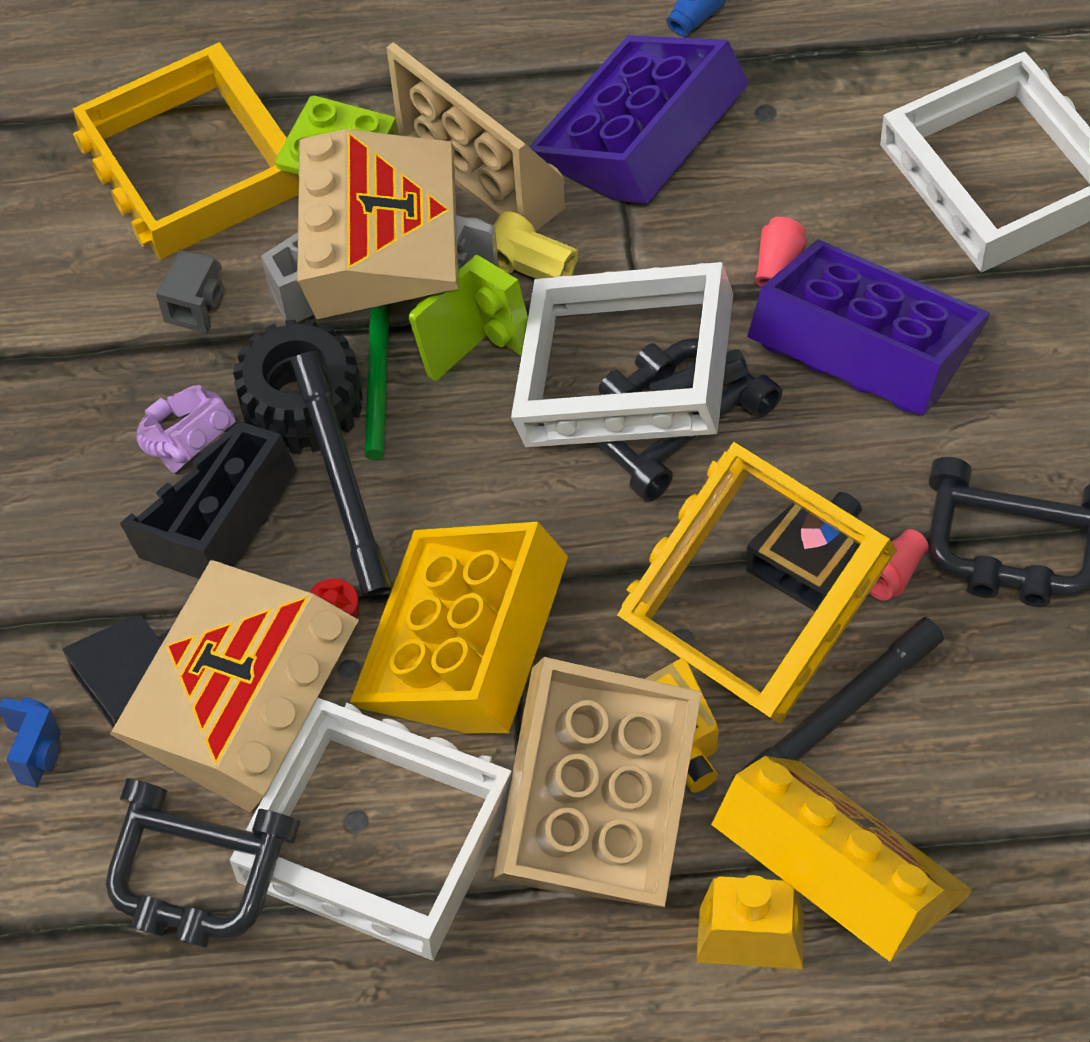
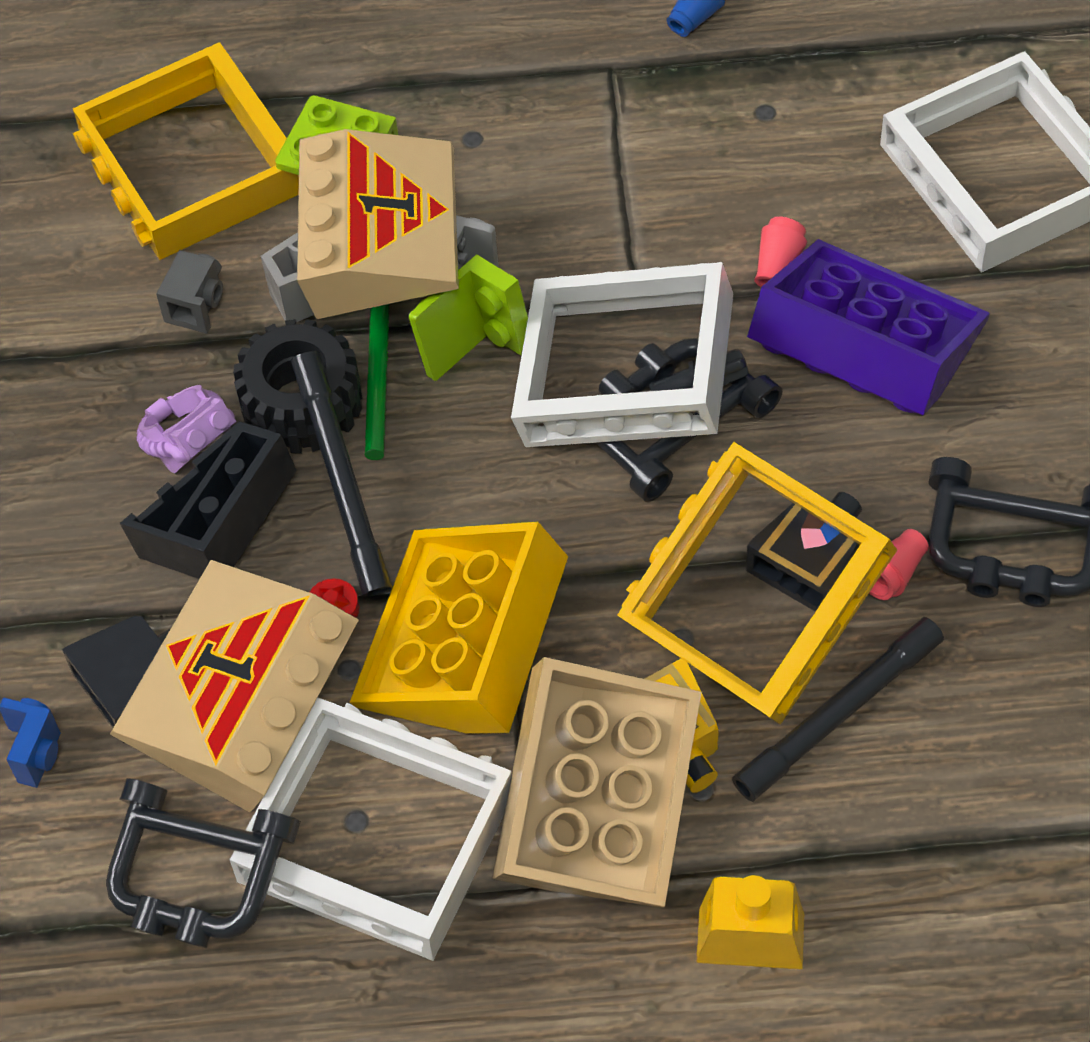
tan slope [386,42,565,232] -> none
light yellow piece [493,211,578,279] -> none
dark purple slope [529,35,749,204] -> none
yellow slope [711,756,972,962] -> none

